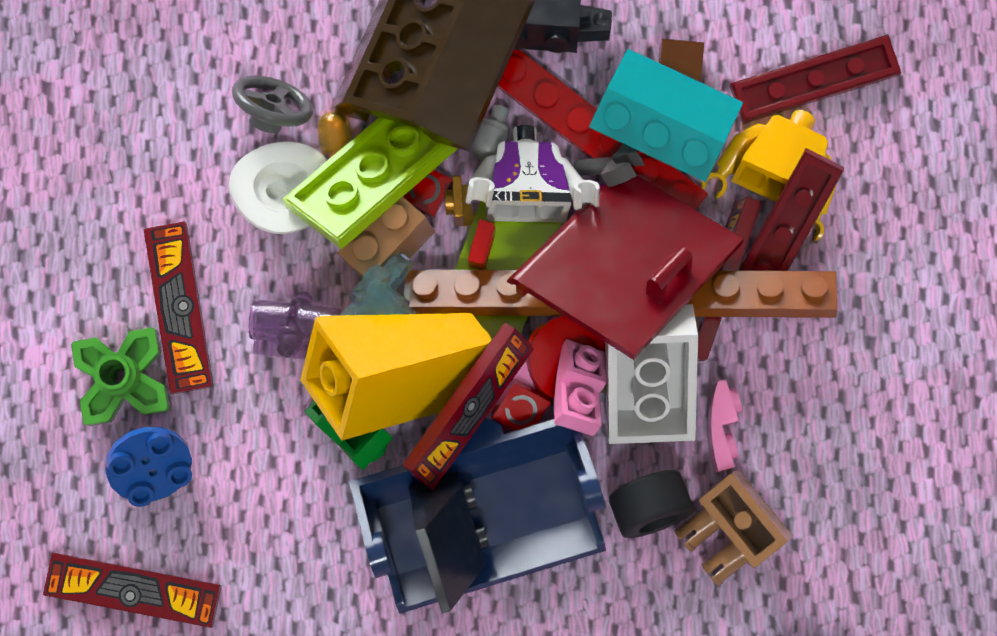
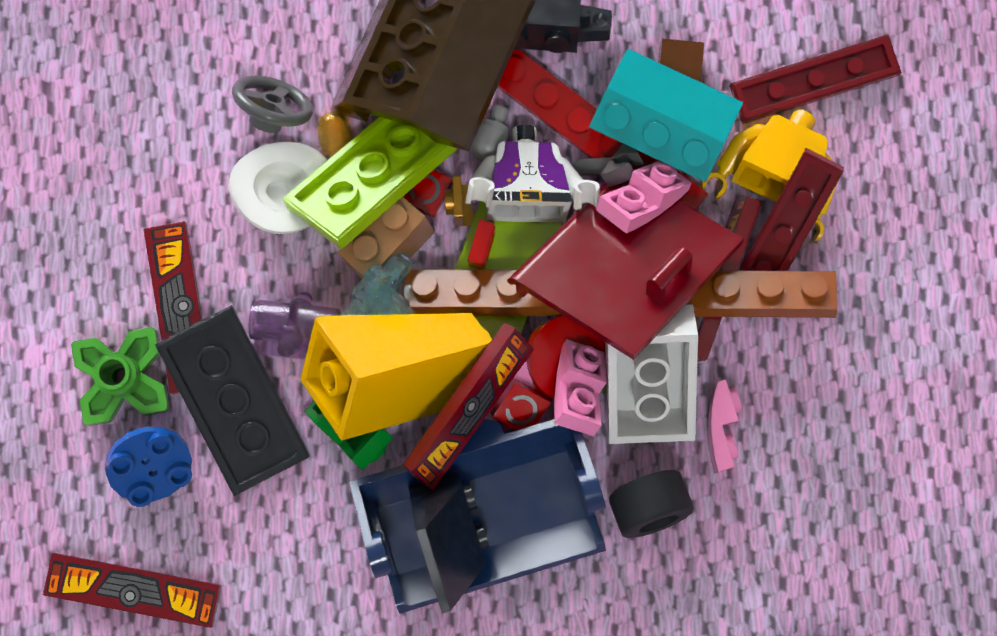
medium nougat brick [675,469,793,586] -> none
none -> black tile [155,305,310,496]
none -> bright pink slope [596,161,691,234]

